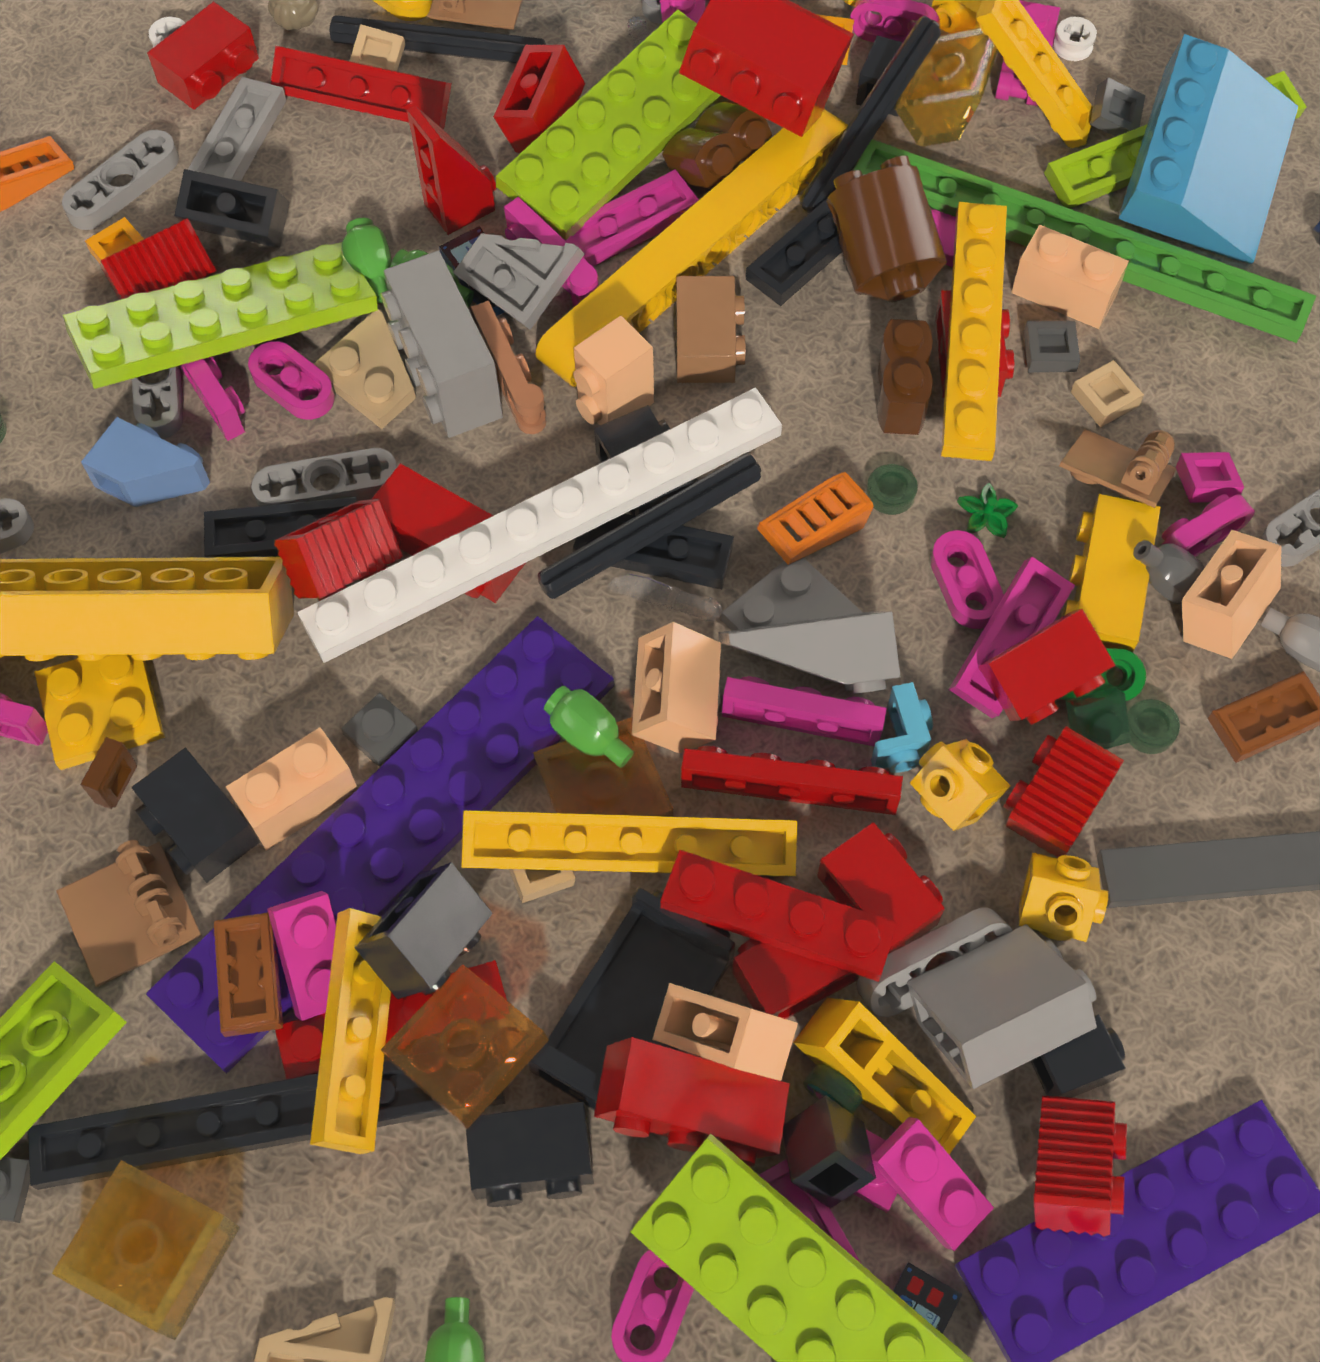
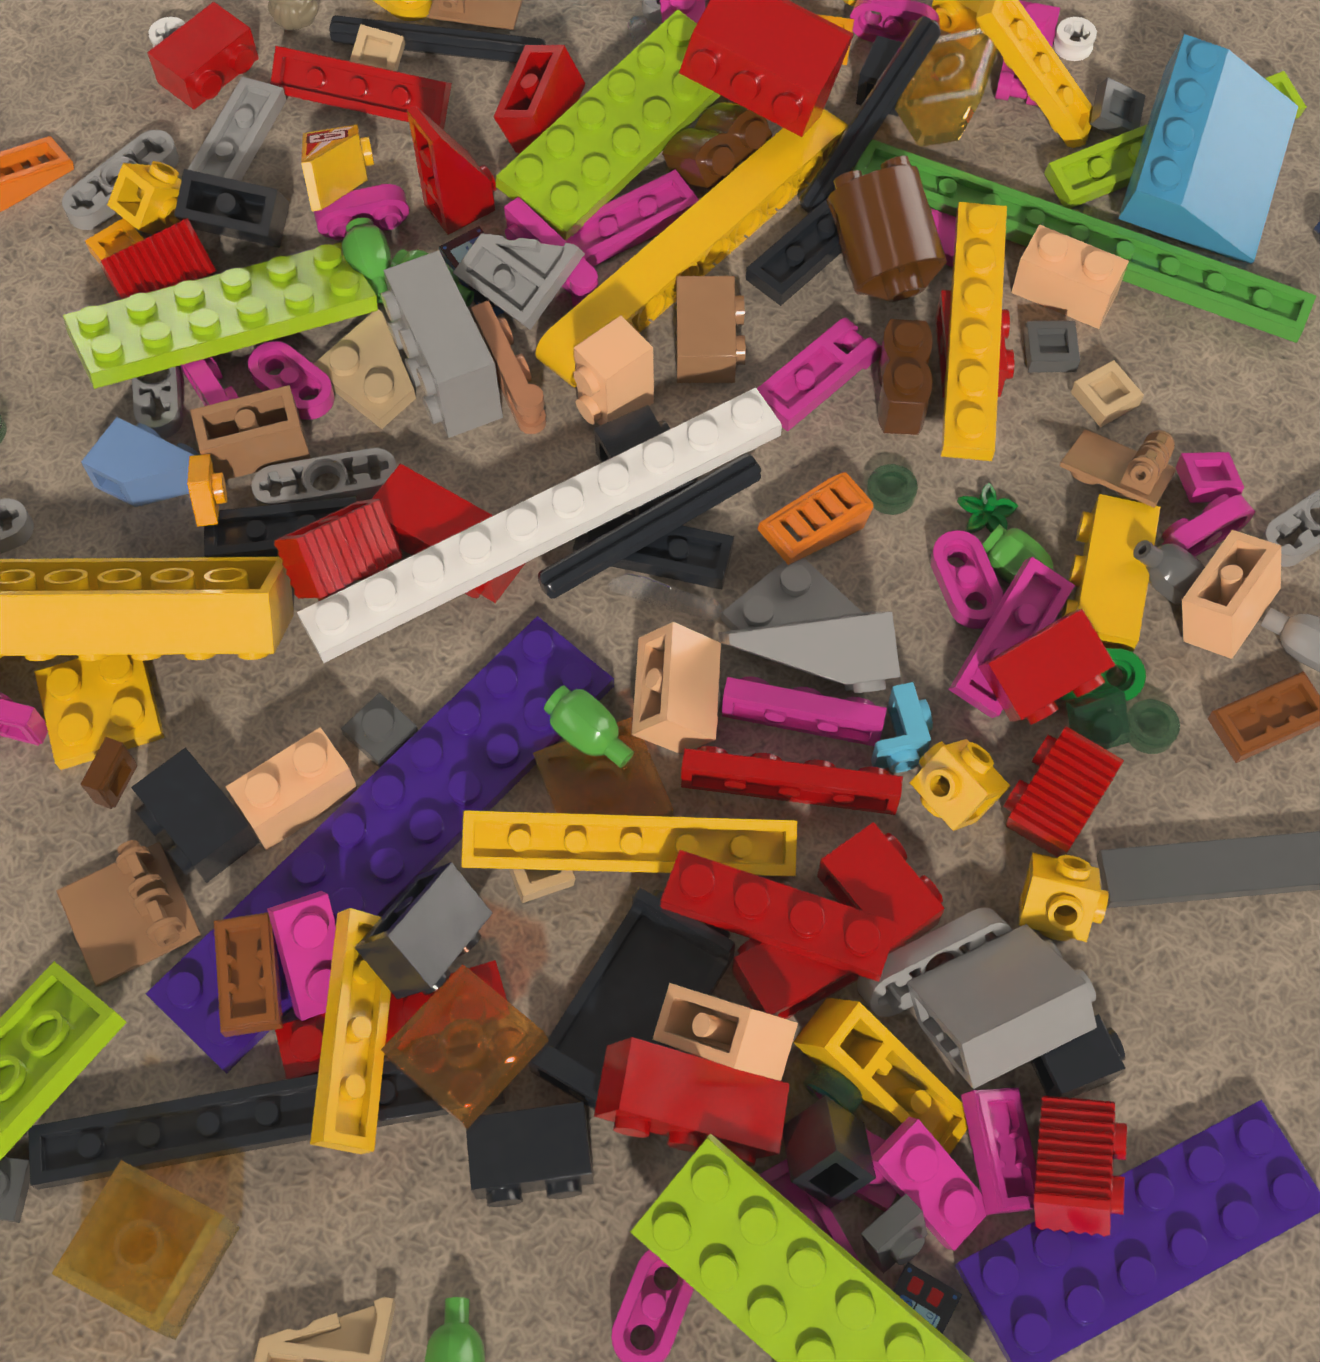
none -> yellow brick [107,161,182,234]
none -> light orange plate [187,454,227,527]
none -> medium nougat brick [190,385,311,480]
none -> yellow slope [301,124,374,212]
none -> dark pink plate [313,184,409,240]
none -> dark pink plate [757,317,882,432]
none -> dark grey plate [861,1194,928,1274]
none -> dark pink plate [961,1087,1037,1215]
none -> bright green plant [982,524,1053,584]

